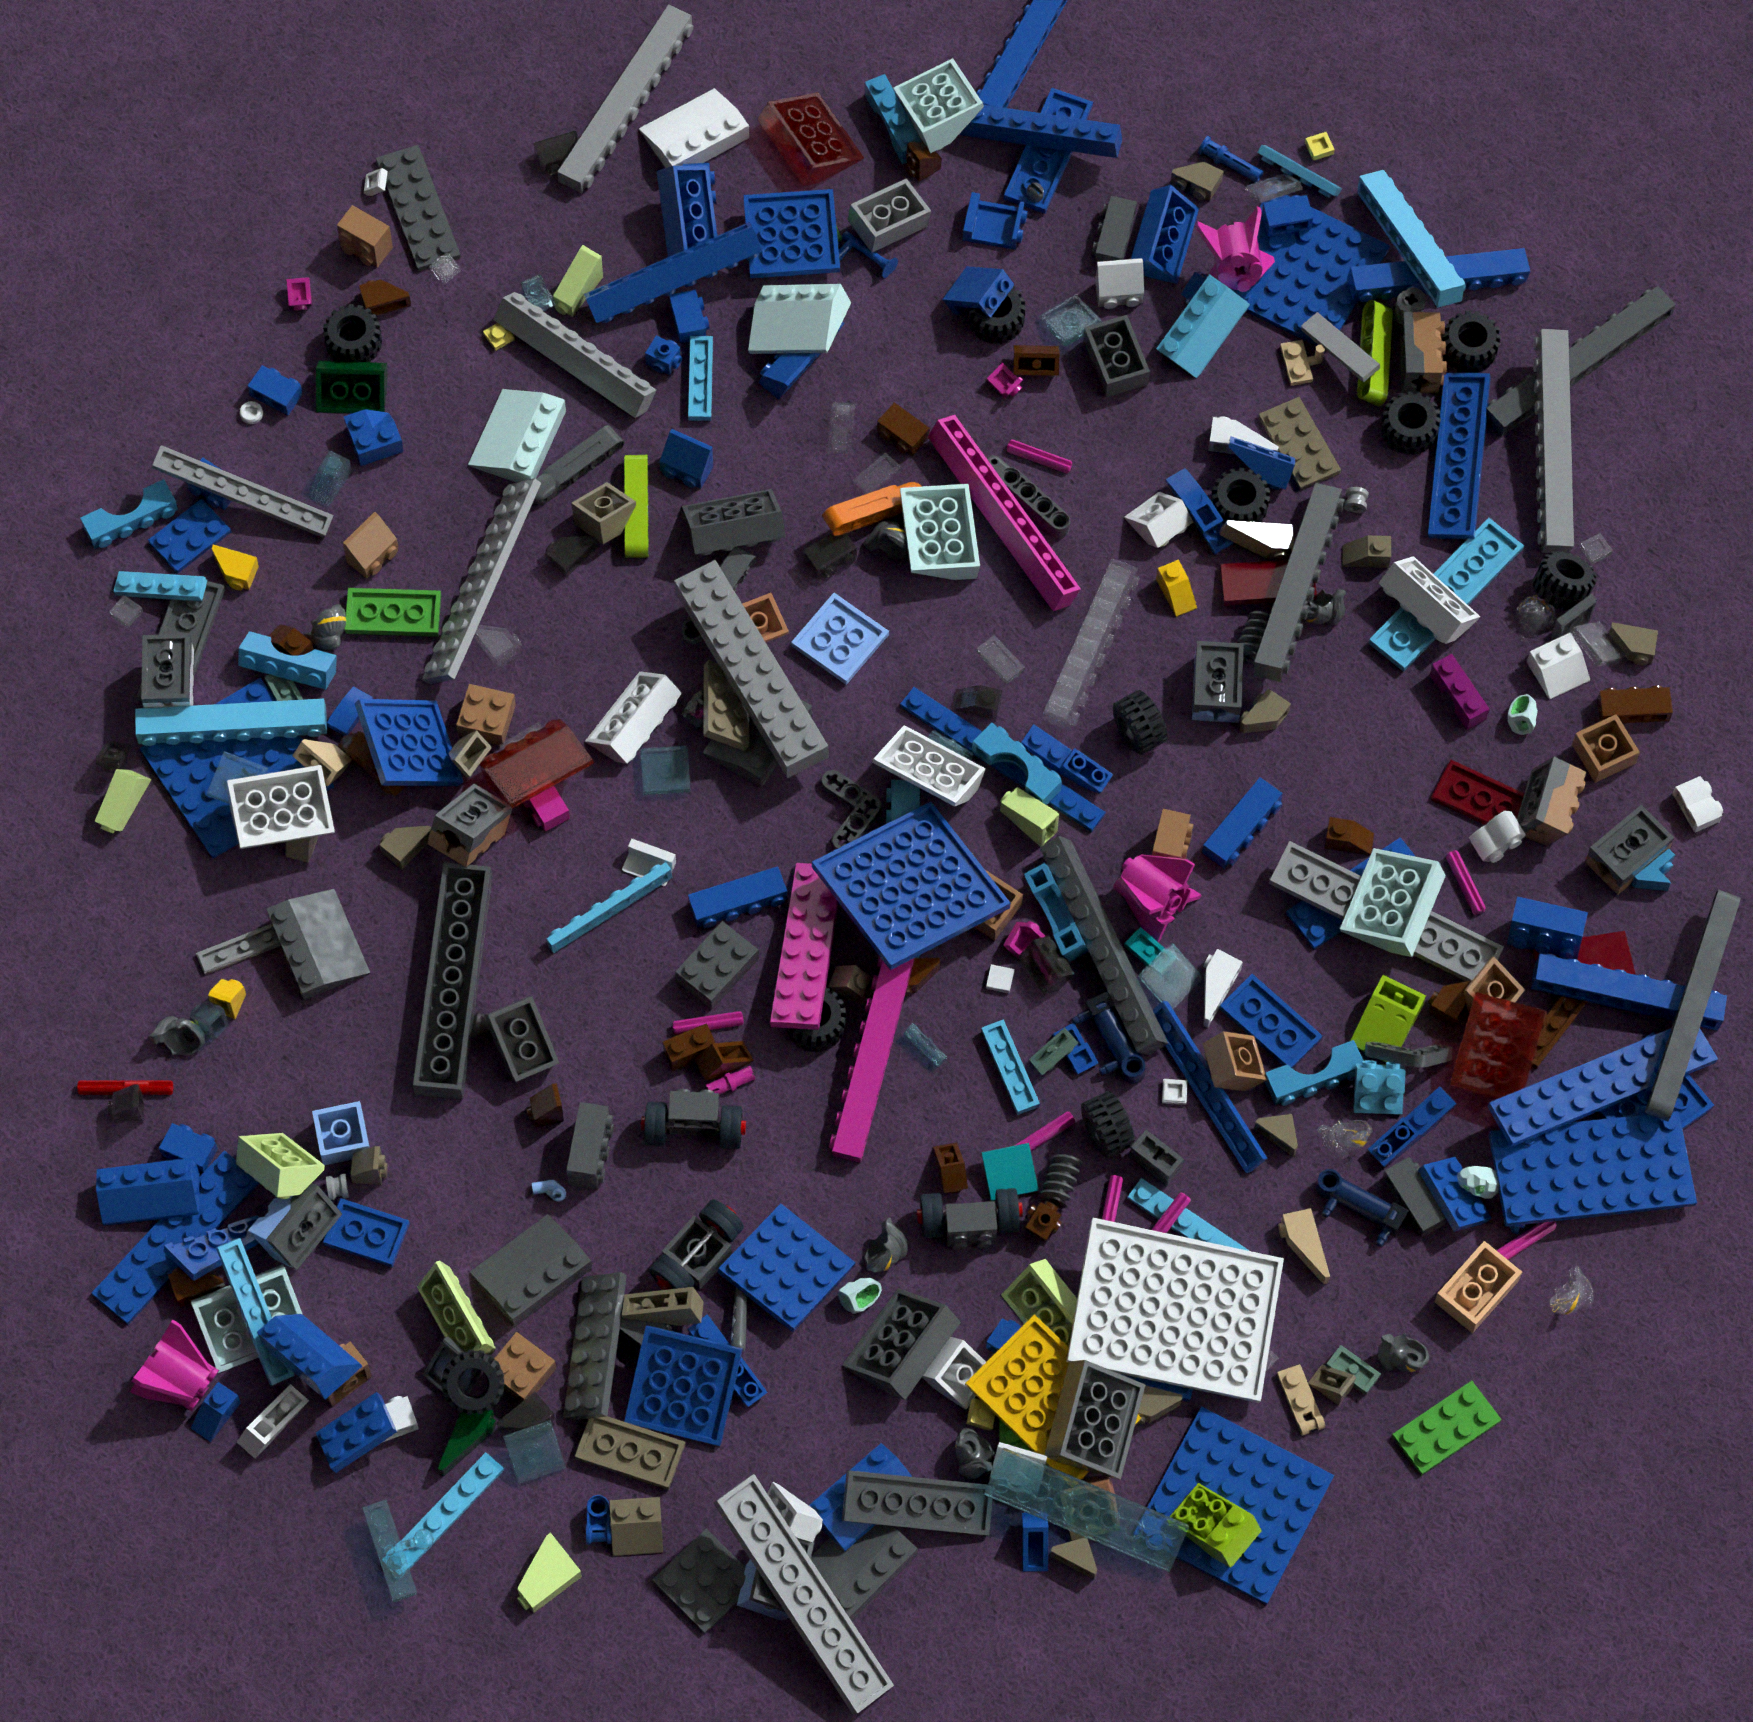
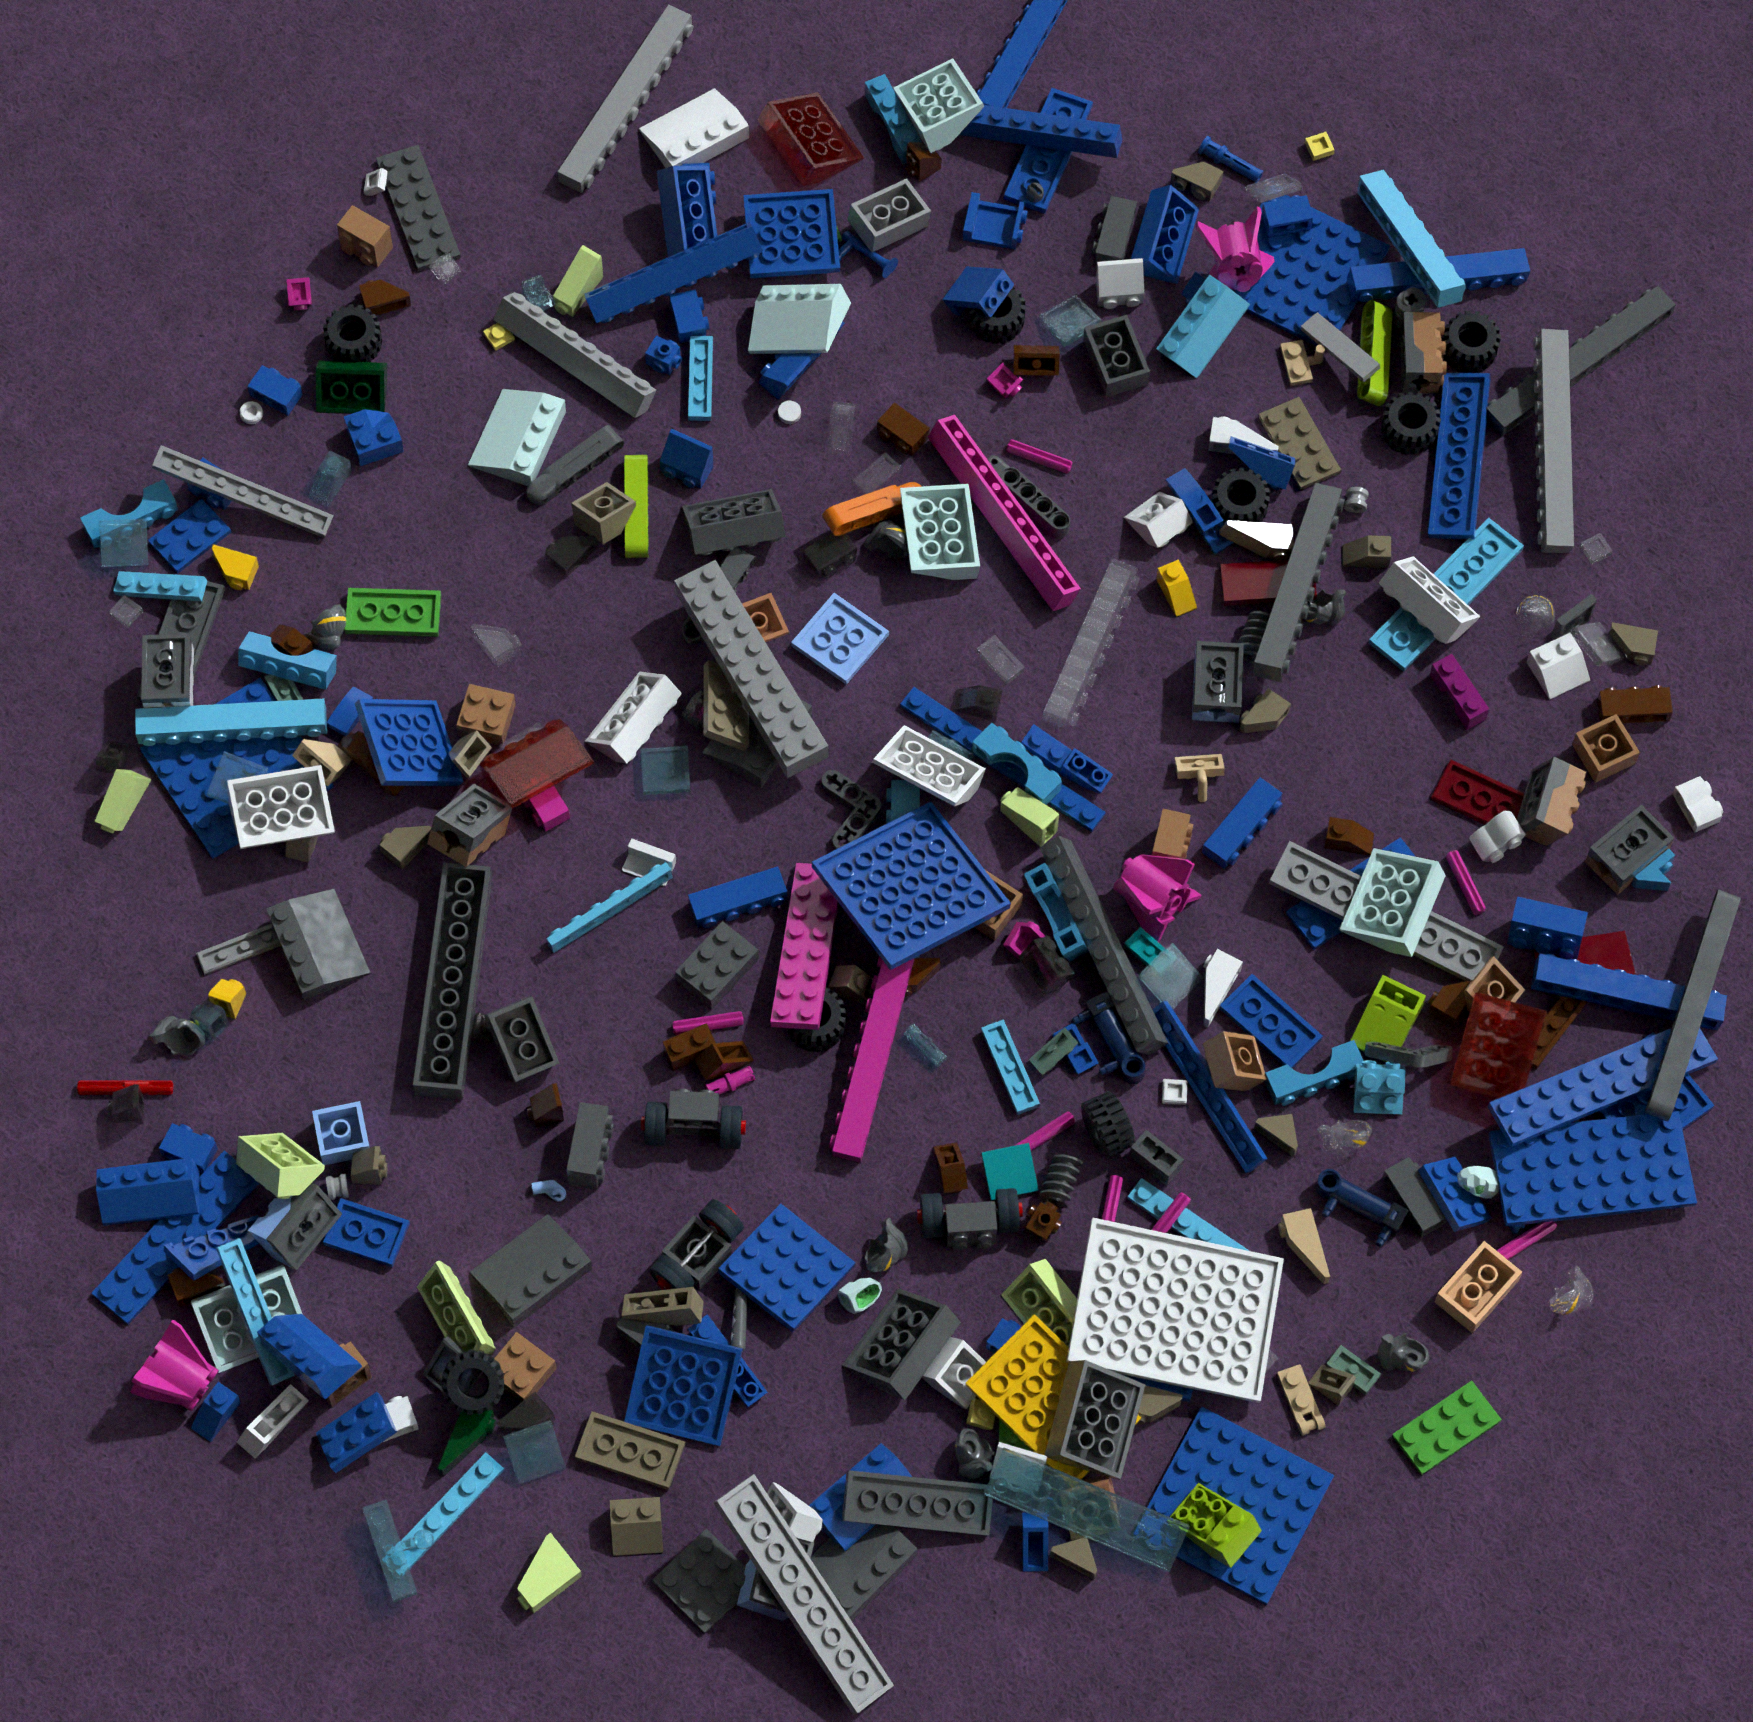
medium nougat slope [343,512,398,579] -> none
light grey plate [422,478,541,684] -> none
clear smoke slope [533,130,578,175] -> none
dark grey plate [563,1272,627,1420] -> none
blue piece [586,1495,612,1545] -> none
white tile [986,965,1014,993] -> none
black tyre [1112,690,1167,755] -> none
medium azure plate [1257,145,1342,198] -> none
blue slope [1368,1086,1457,1167] -> none
light aqua rock [1508,694,1538,735] -> none
black tyre [1532,551,1597,611] -> none
none -> clear light blue plate [99,519,148,567]
none -> white tile [778,401,801,424]
none -> tan plate [1175,754,1225,802]

